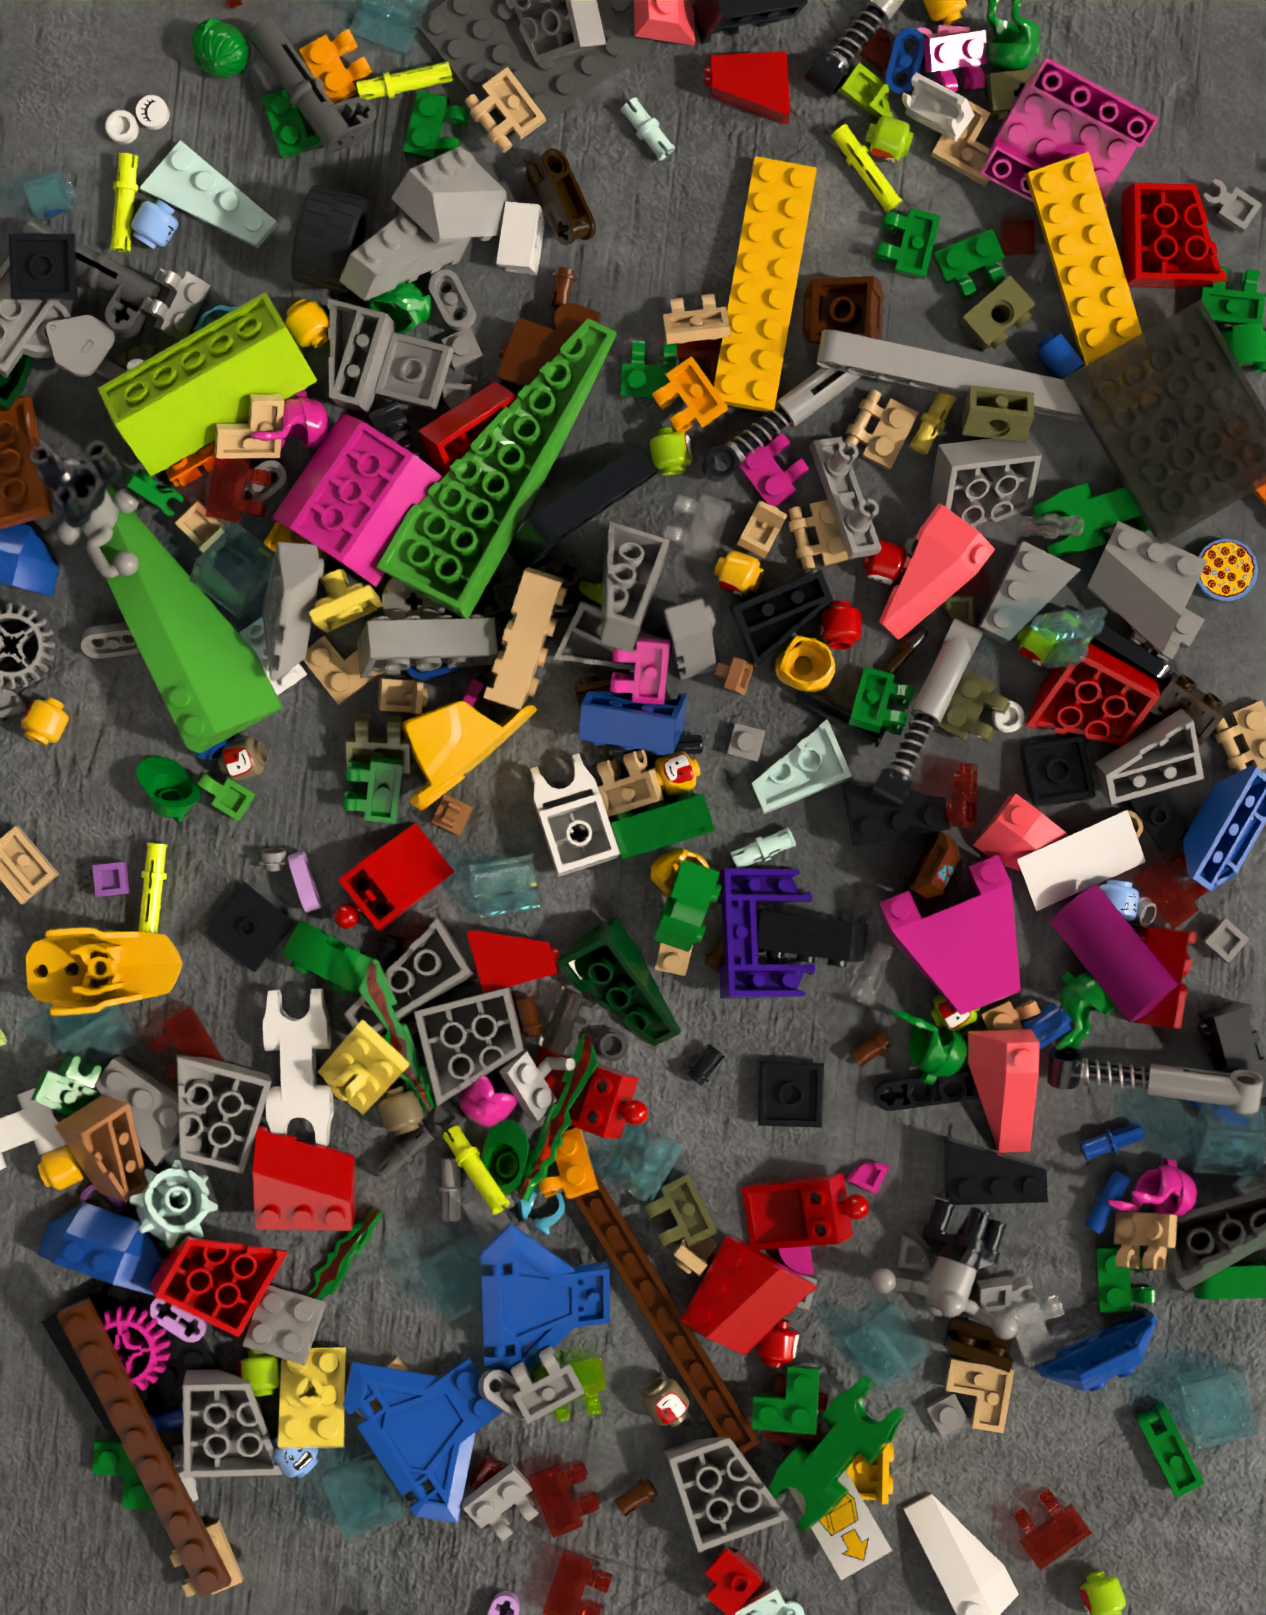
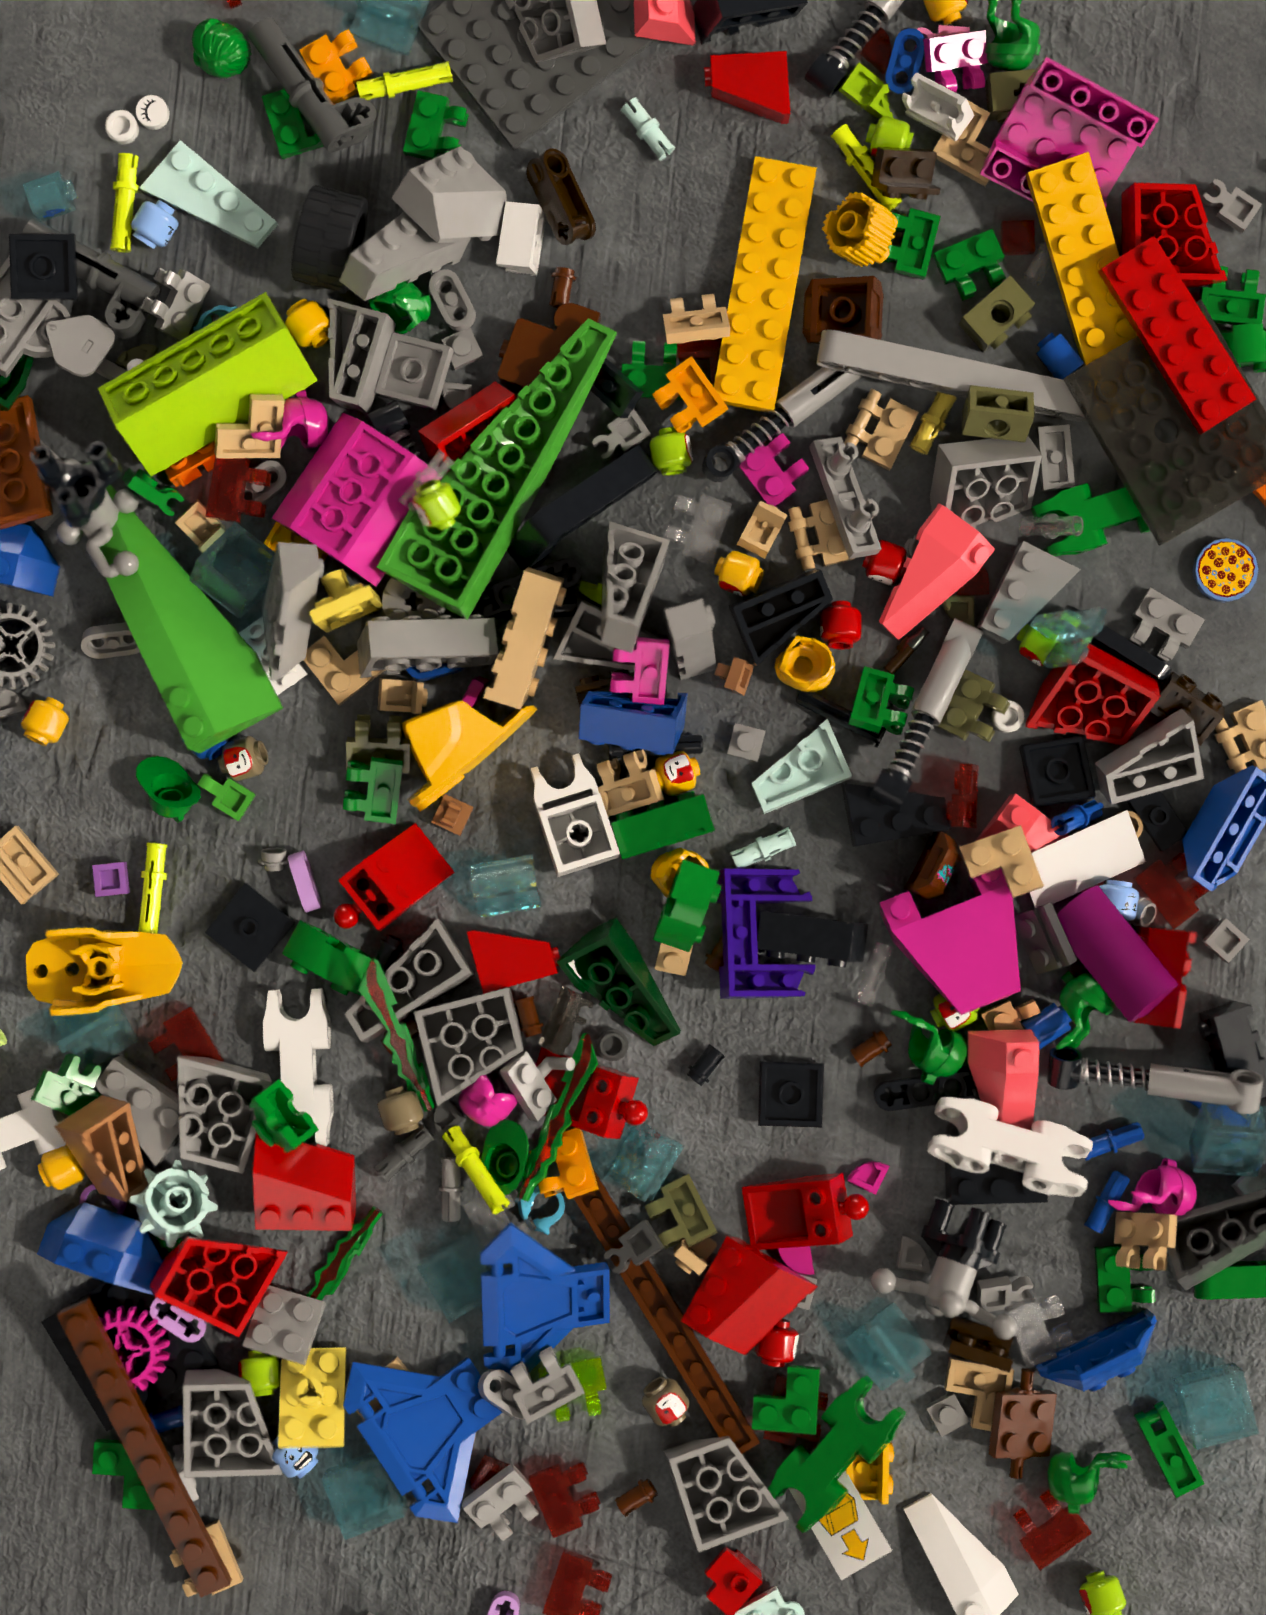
light yellow plate [317,1020,410,1115] -> none
tan plate [465,67,546,153] -> none
light grey wedge [1086,521,1207,655] -> none
none -> green cylinder [249,1079,319,1152]
none -> clear pin [398,450,455,513]
none -> lime head [412,479,461,530]
none -> black plate [590,358,644,418]
none -> light grey plate [592,408,651,461]
none -> dark grey plate [604,1220,665,1273]
none -> yellow brick [822,192,898,267]
none -> dark brown bracket [871,147,941,199]
none -> white piece [927,1097,1093,1197]
none -> tan plate [959,825,1044,898]
none -> reddish brown plate [989,1368,1057,1479]
none -> dark grey plate [1014,902,1077,975]
none -> light grey plate [1036,424,1075,492]
none -> green hair [1047,1451,1132,1514]
none -> blue axle [1051,800,1104,836]
none -> red plate [1098,236,1256,435]

